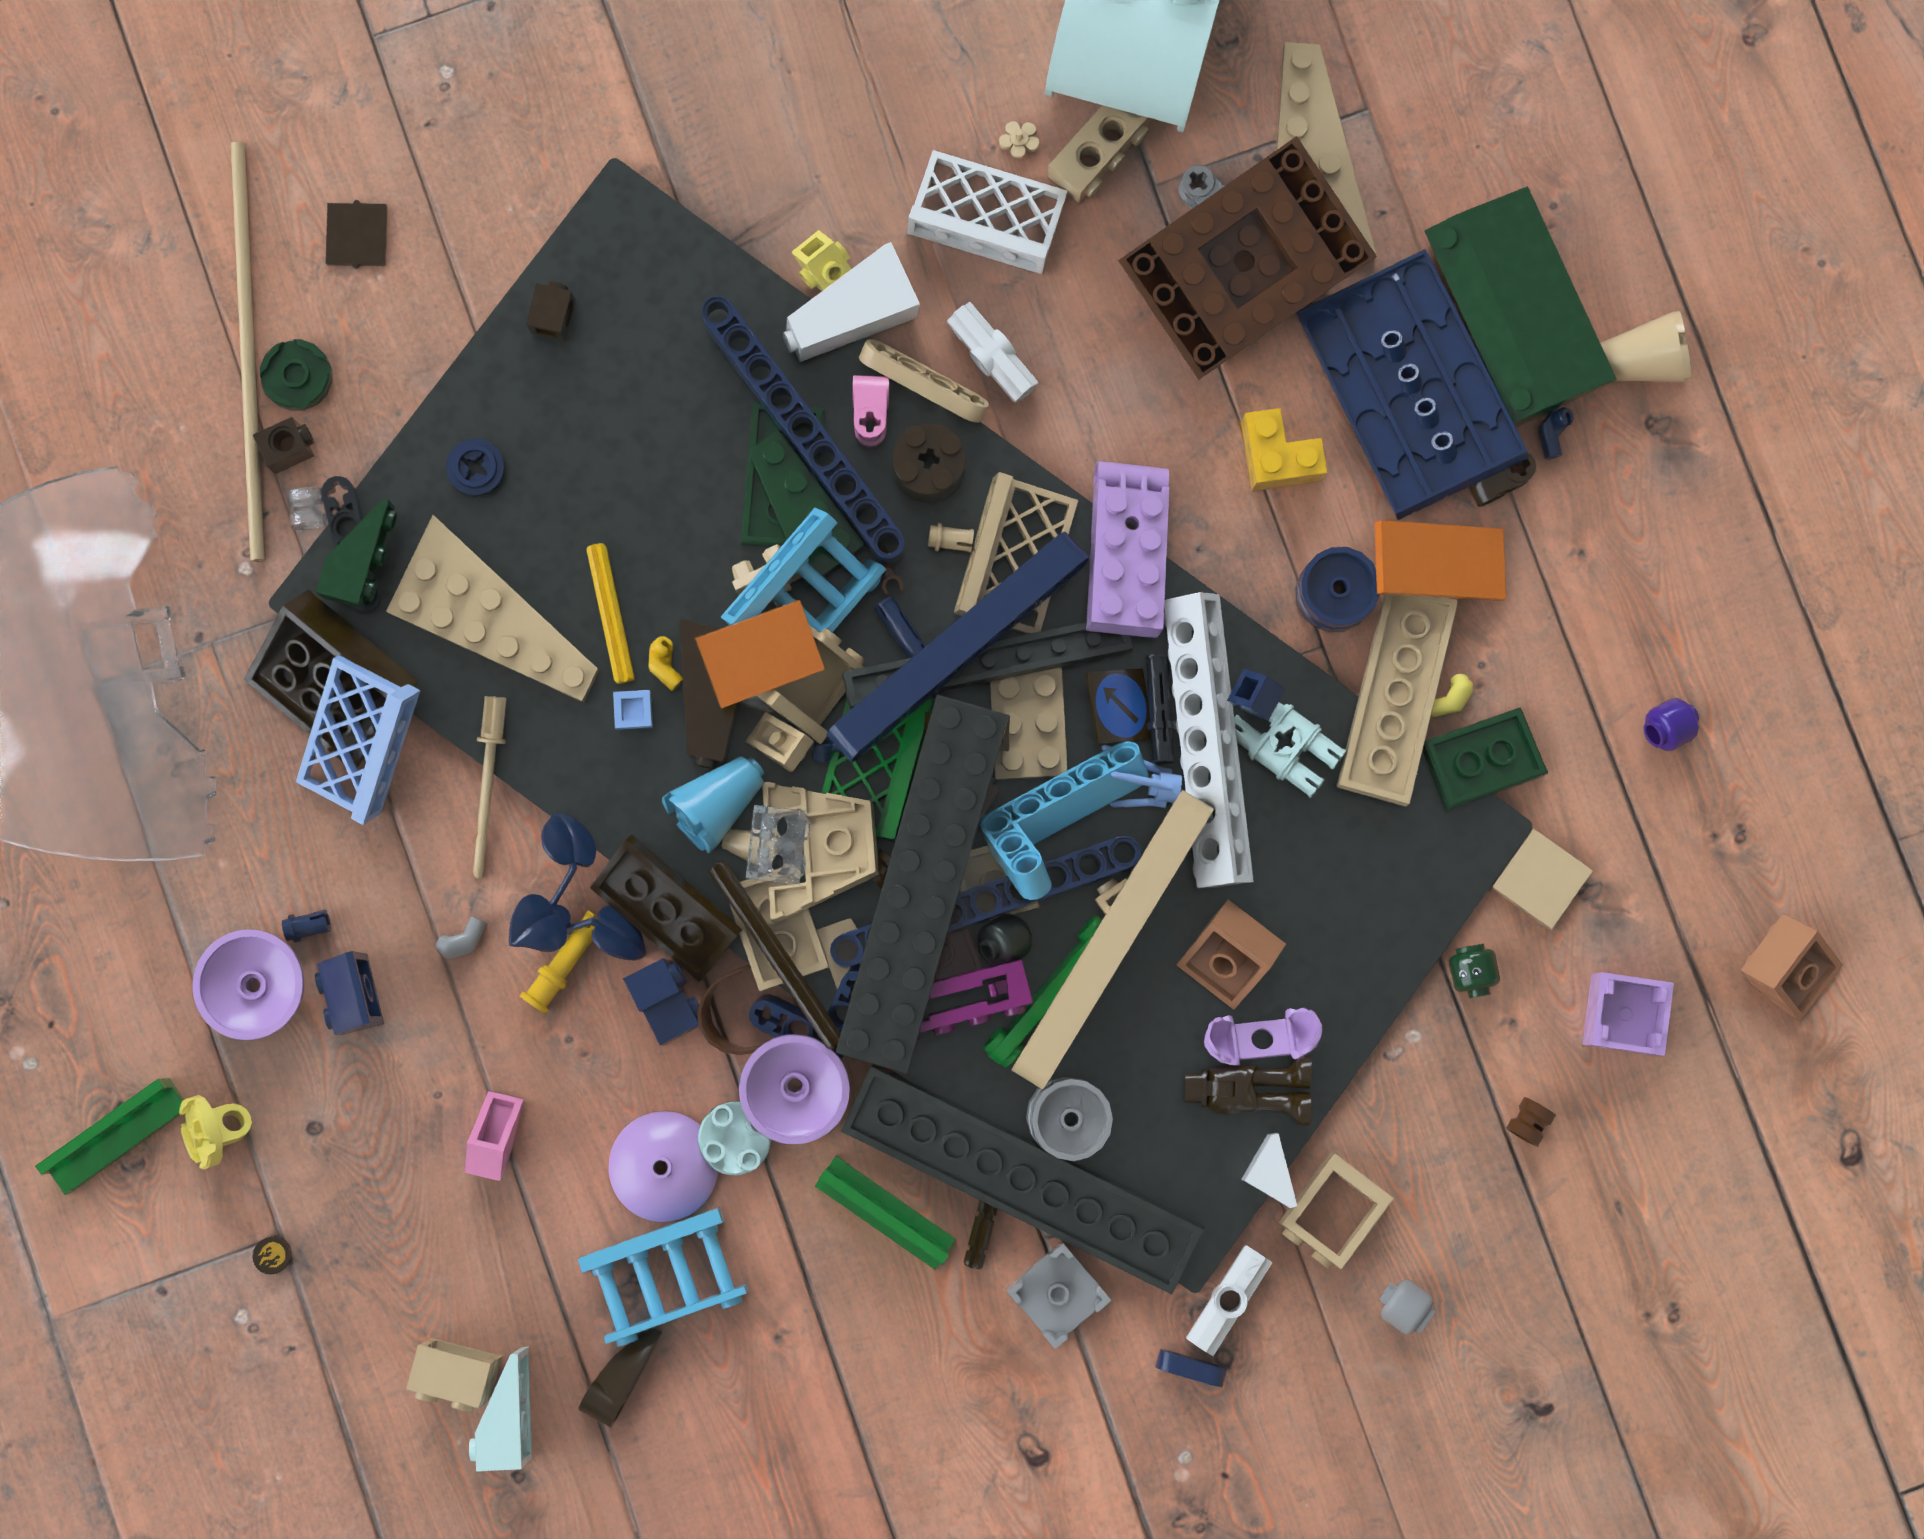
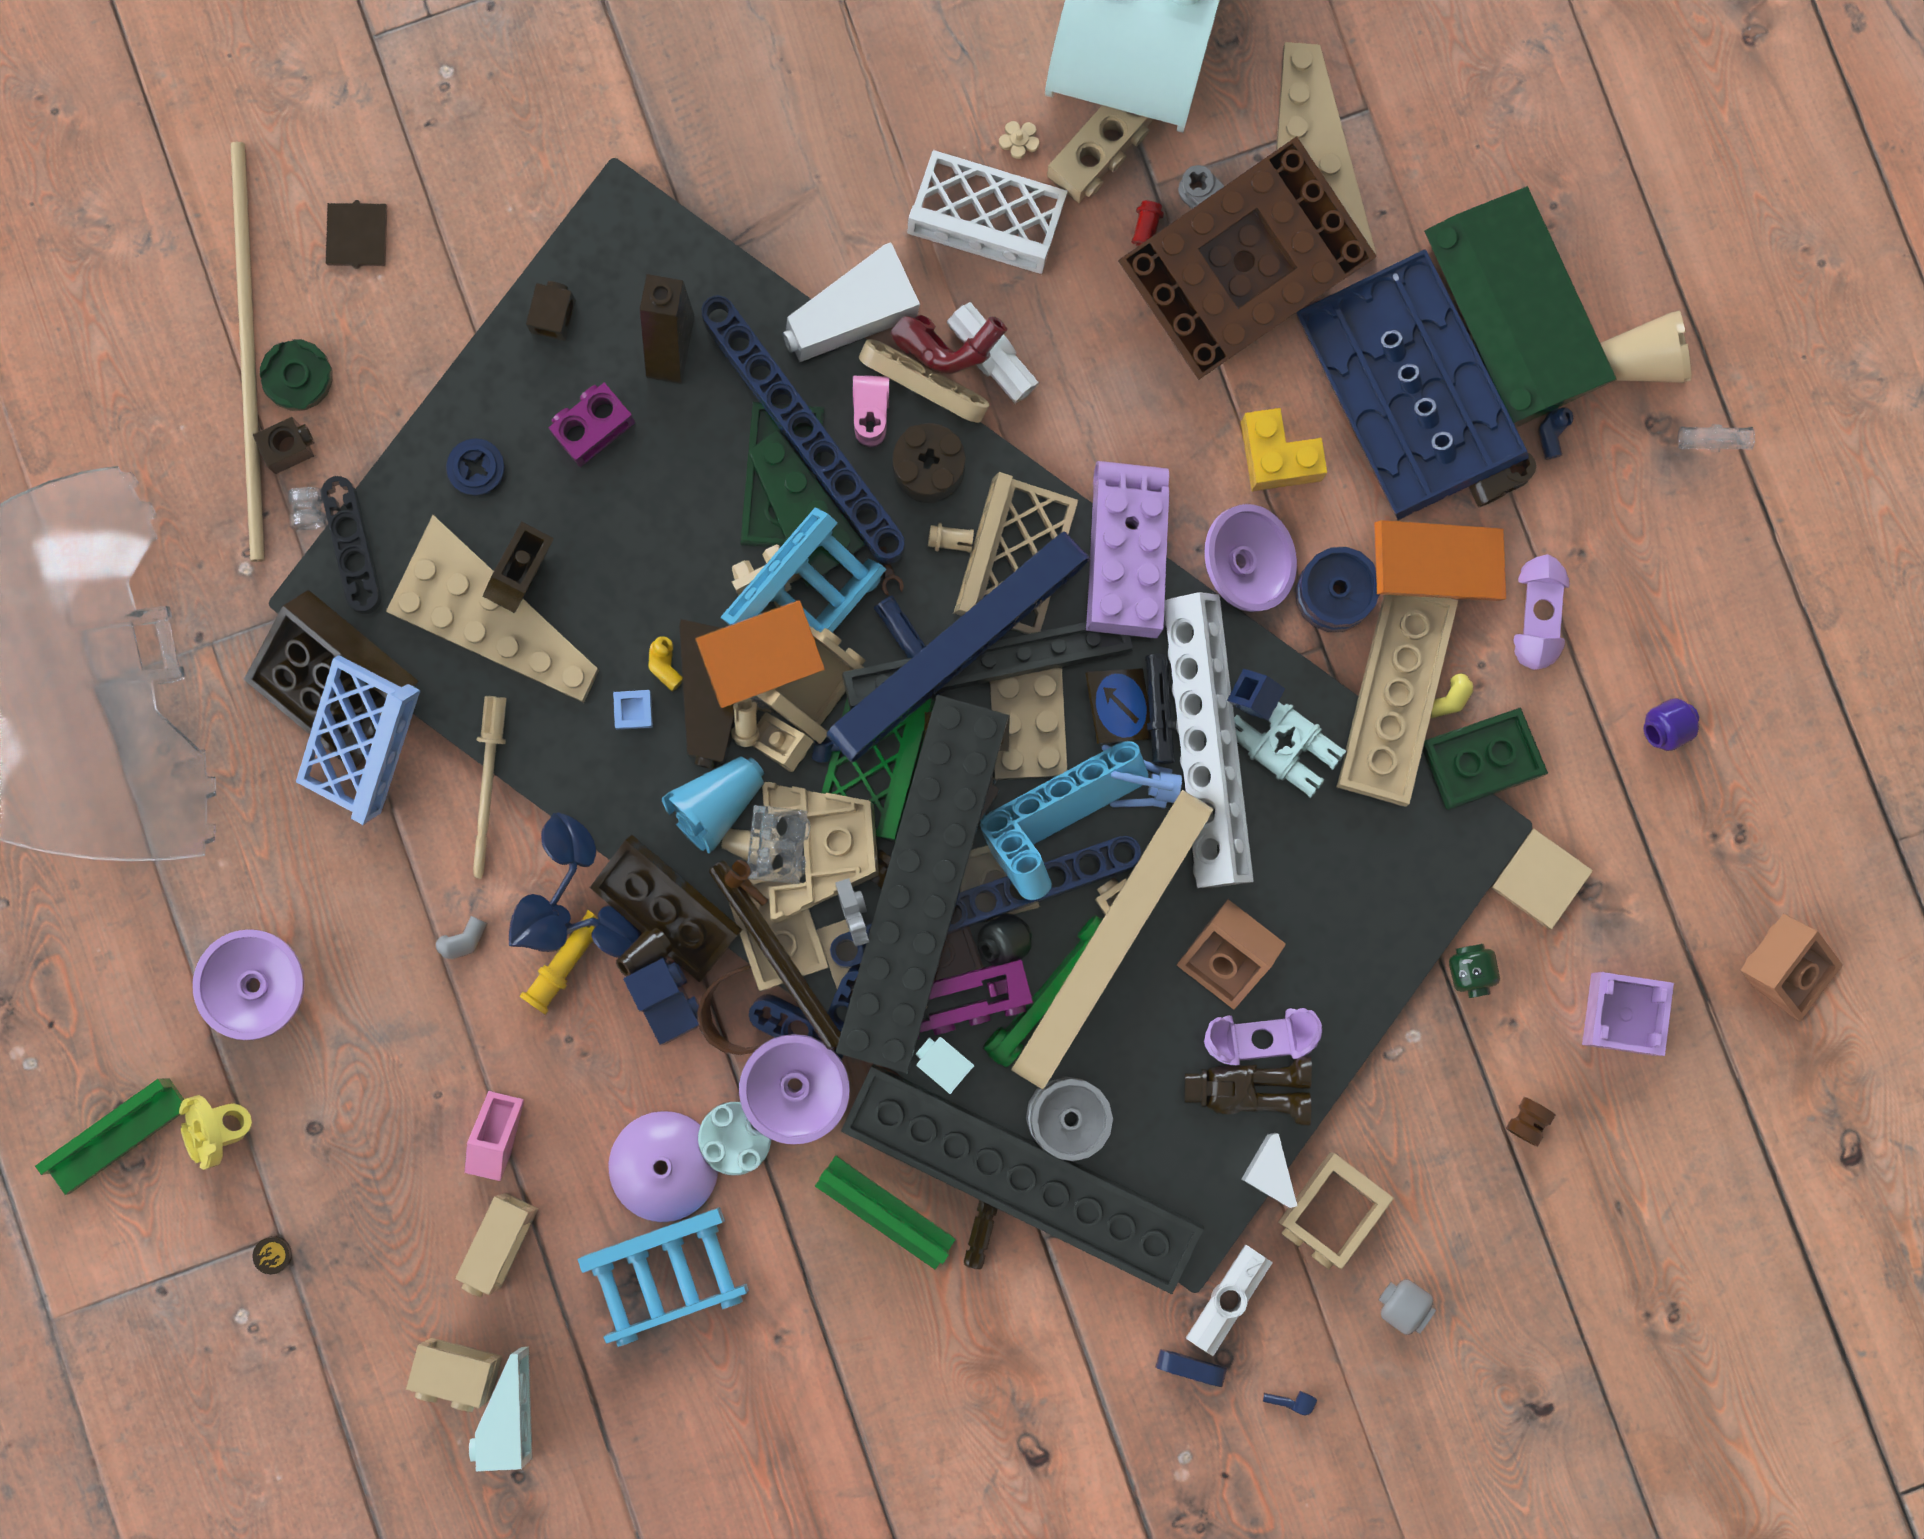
dark blue pin [282,909,331,943] -> none
dark blue slope [315,951,384,1035] -> none
dark green slope [316,498,397,610] -> none
dark brown piece [578,1328,662,1428] -> none
yellow axle [587,543,634,684] -> none
light yellow brick [791,230,851,291] -> none
light grey panel [1006,1241,1112,1349] -> none
none -> tan window [455,1193,539,1297]
none -> dark brown brick [482,521,554,613]
none -> magenta brick [548,382,635,467]
none -> dark brown cone [616,928,672,977]
none -> dark brown slope [640,274,695,384]
none -> reddish brown hand [725,860,768,906]
none -> tan pin [731,698,760,747]
none -> light grey plate [835,878,869,947]
none -> dark red piece [891,315,1007,374]
none -> light aqua brick [915,1037,974,1094]
none -> red pin [1131,200,1164,246]
none -> lavender dish [1205,504,1297,612]
none -> dark blue hand [1263,1391,1317,1416]
none -> lavender piece [1513,554,1569,670]
none -> clear pin [1678,424,1755,452]

